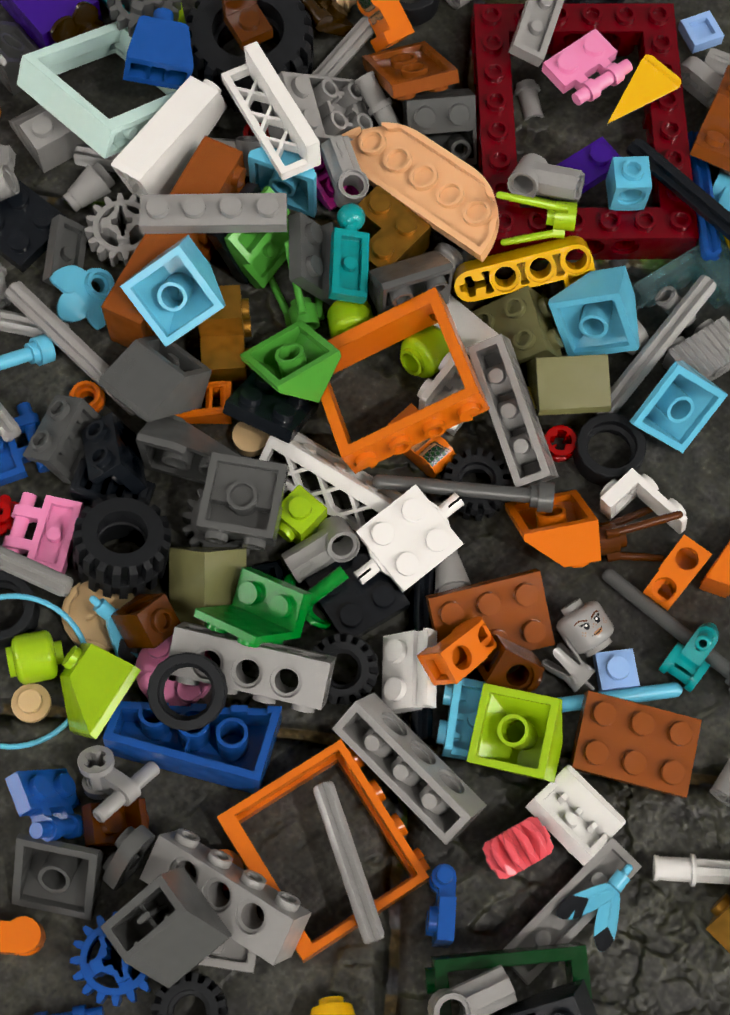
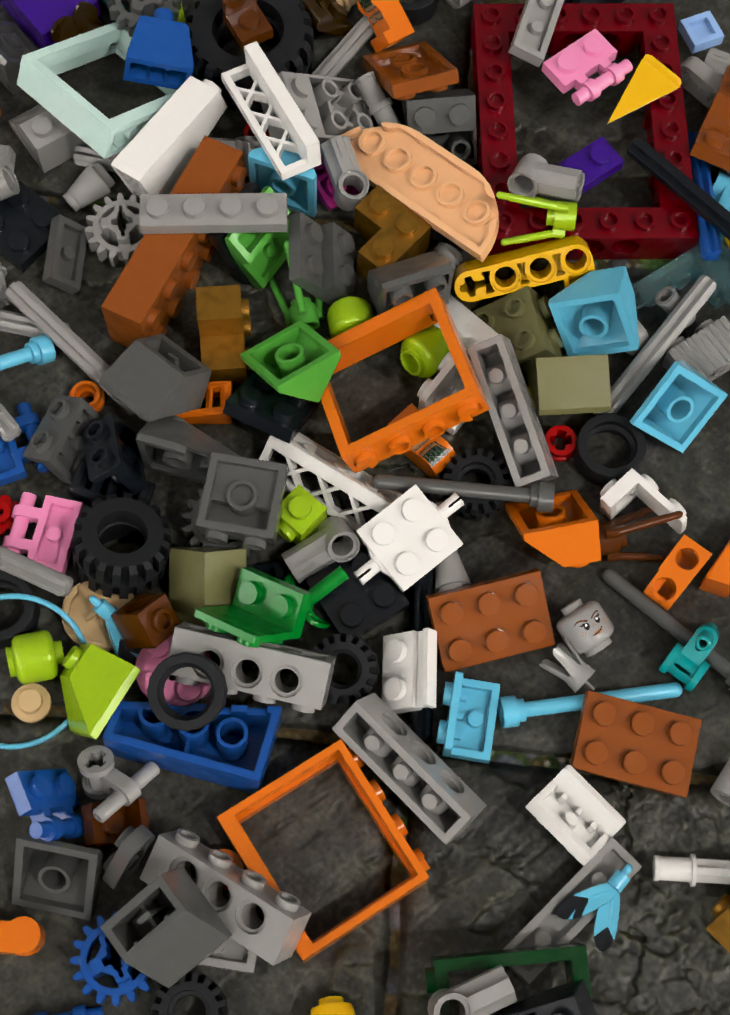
medium azure plate [49,265,115,330] -> none
medium azure slope [120,235,226,347] -> none
tan tile [232,421,269,457] -> none
light grey axle [313,781,384,944] -> none
teal plate [328,203,370,304] -> none
orange leg [417,616,497,685] -> none
blue plate [425,864,457,948] -> none
lime slope [466,683,563,783] -> none
reddish brown brick [477,635,545,692] -> none
coral gear [482,817,554,879] -> none
light grey pin [514,79,545,121] -> none
light blue plate [593,648,640,692] -> none
medium azure brick [605,156,652,211] -> none

